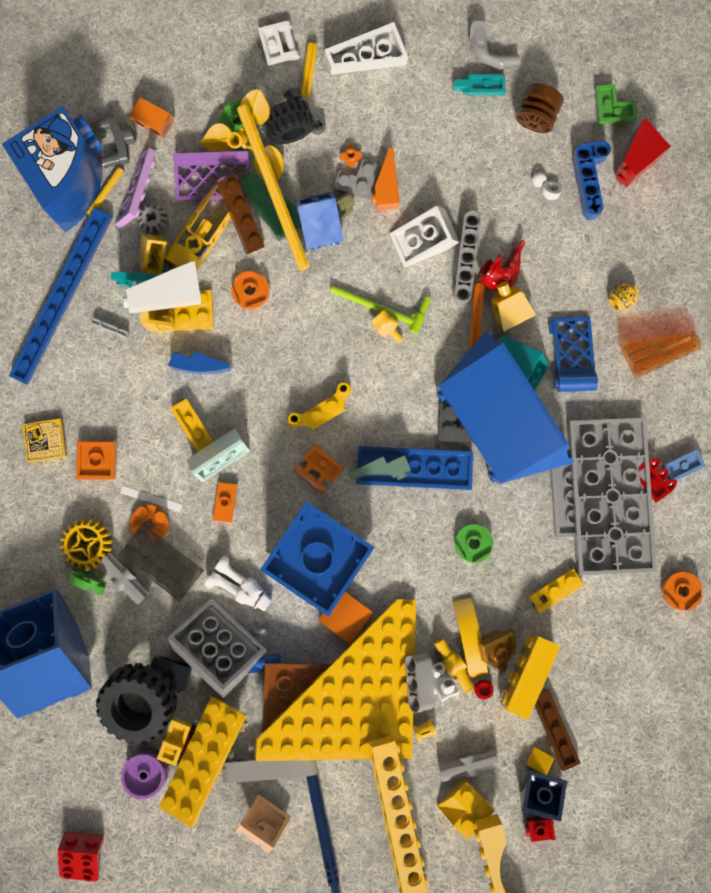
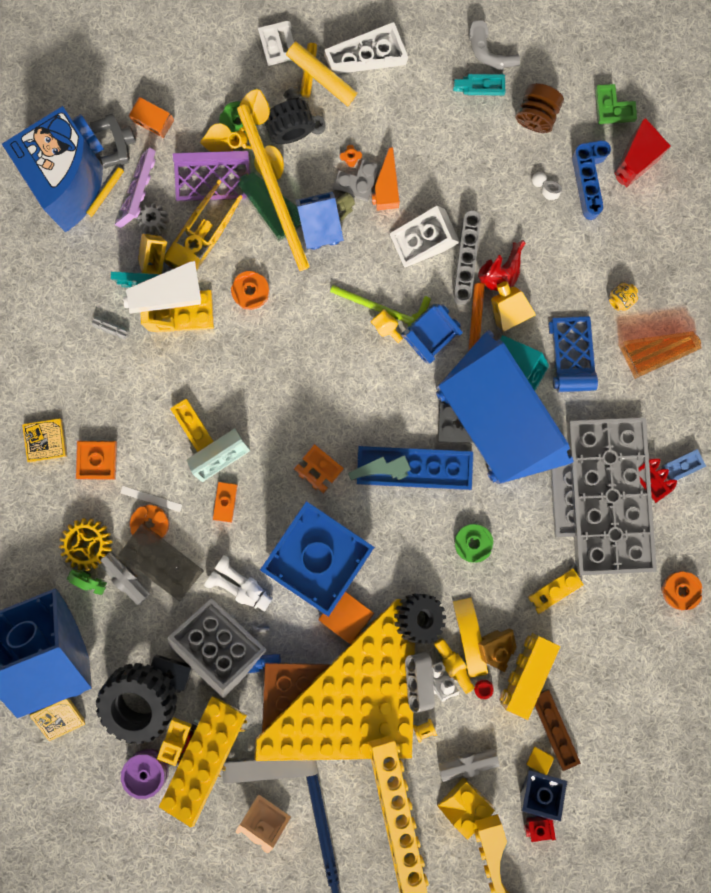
blue plate [9,208,113,385] -> none
red bracket [58,831,104,882] -> none
blue slope [168,351,232,375] -> none
reddish brown plate [217,174,265,254] -> none
yellow plate [287,382,351,431] -> none
none -> tile [30,698,85,741]
none -> yellow piece [286,41,358,107]
none -> black tyre [394,593,446,644]
none -> blue panel [401,304,463,364]

